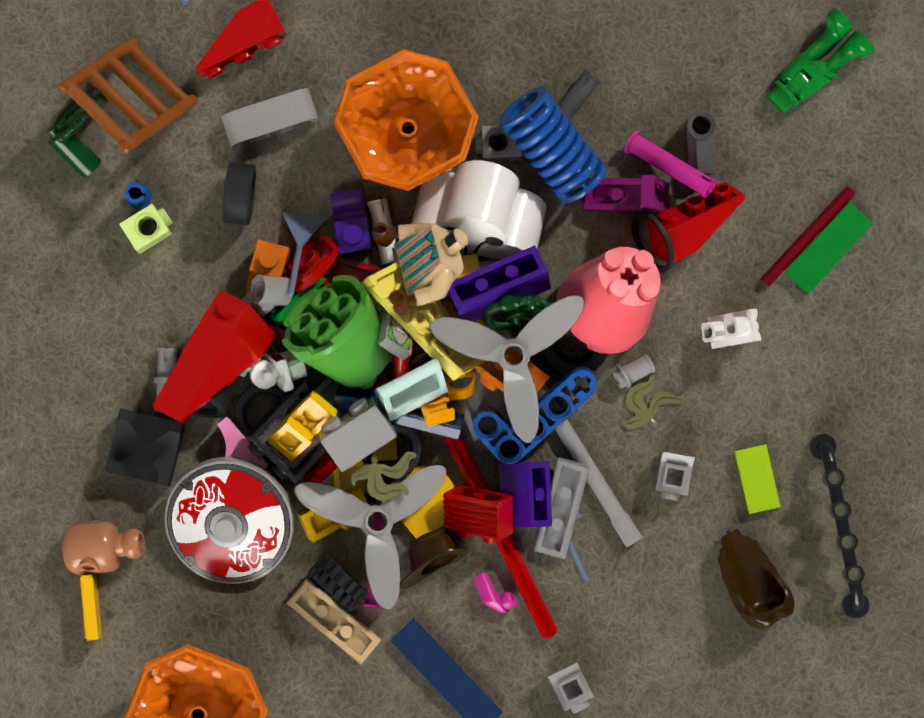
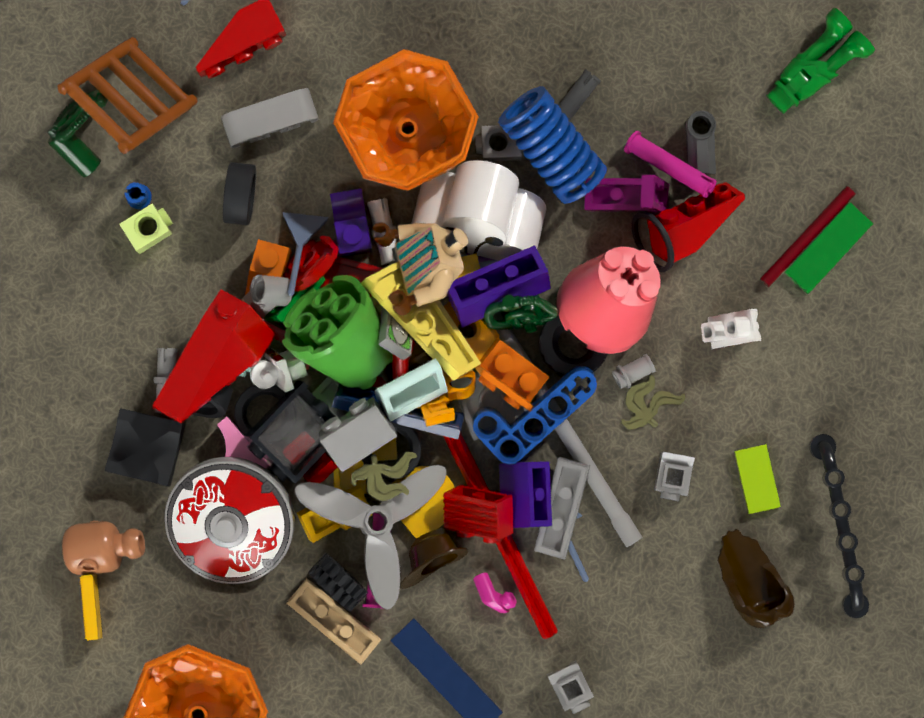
yellow slope [267,390,338,461] -> none
light grey piece [430,295,584,443] -> none

